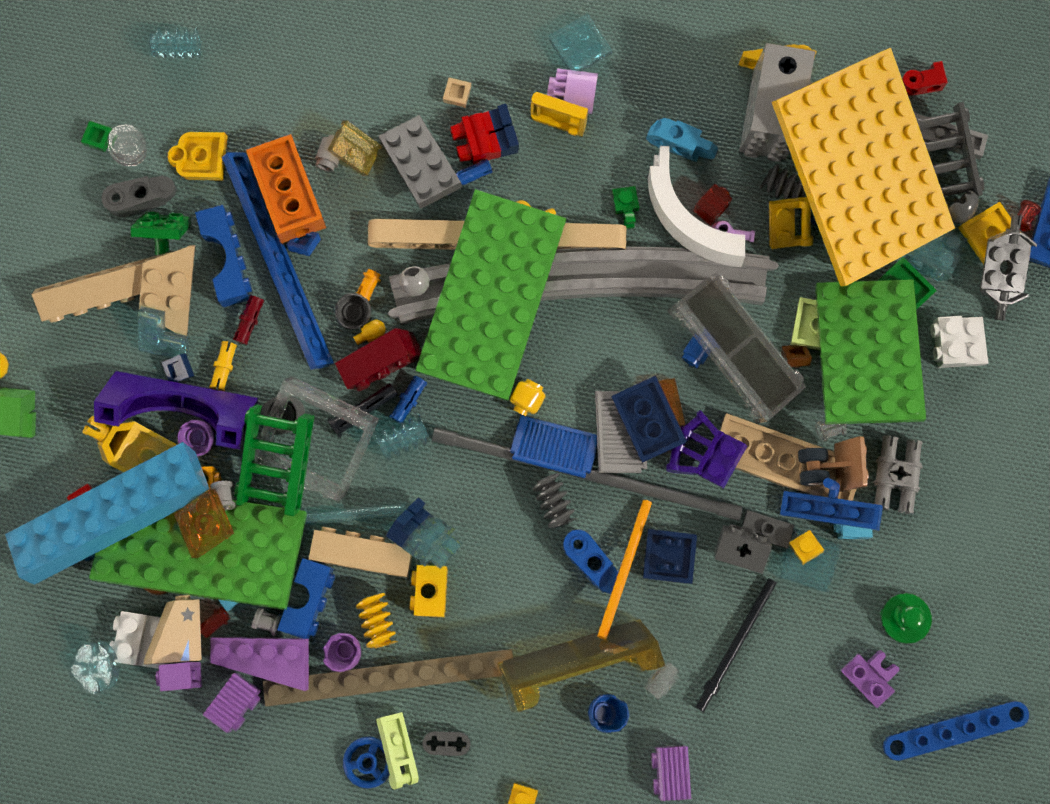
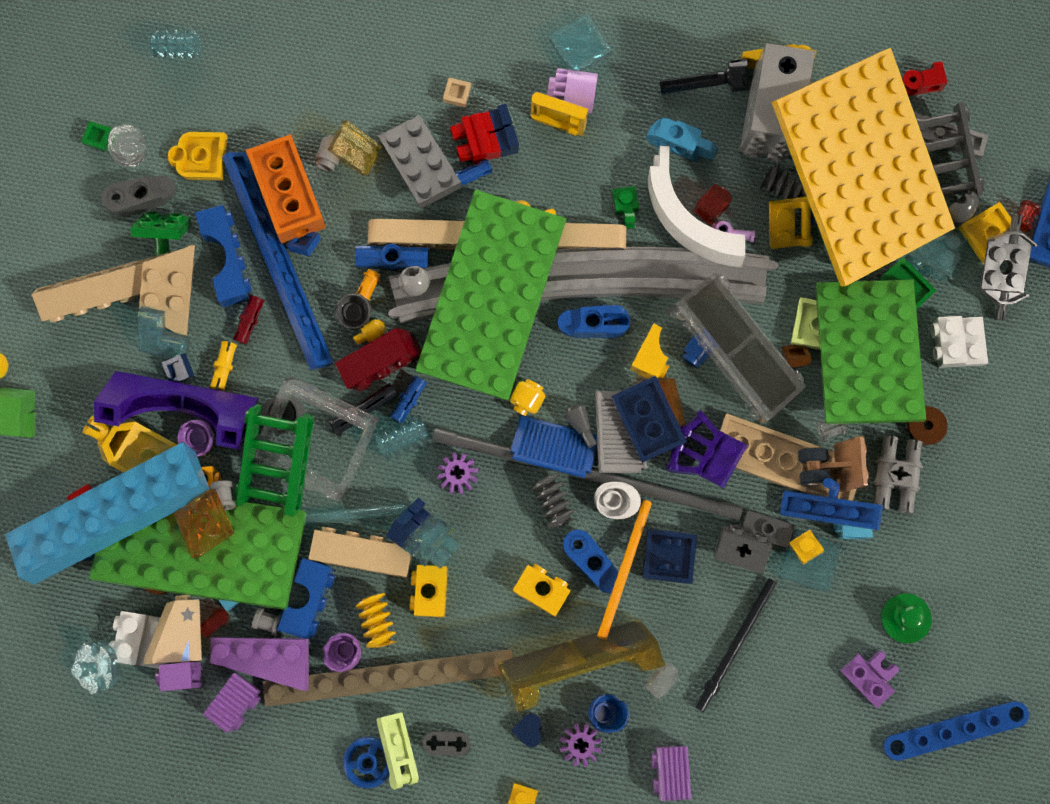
none -> blue piece [355,244,429,271]
none -> medium lavender gear [437,453,478,495]
none -> dark blue tile [511,713,541,747]
none -> yellow brick [512,564,571,617]
none -> blue piece [557,305,630,338]
none -> medium lavender gear [559,723,602,767]
none -> dark grey cone [564,404,597,448]
none -> white hat [594,482,641,519]
none -> yellow arch [630,324,669,379]
none -> black piece [659,58,750,94]
none -> reddish brown piece [907,406,948,446]

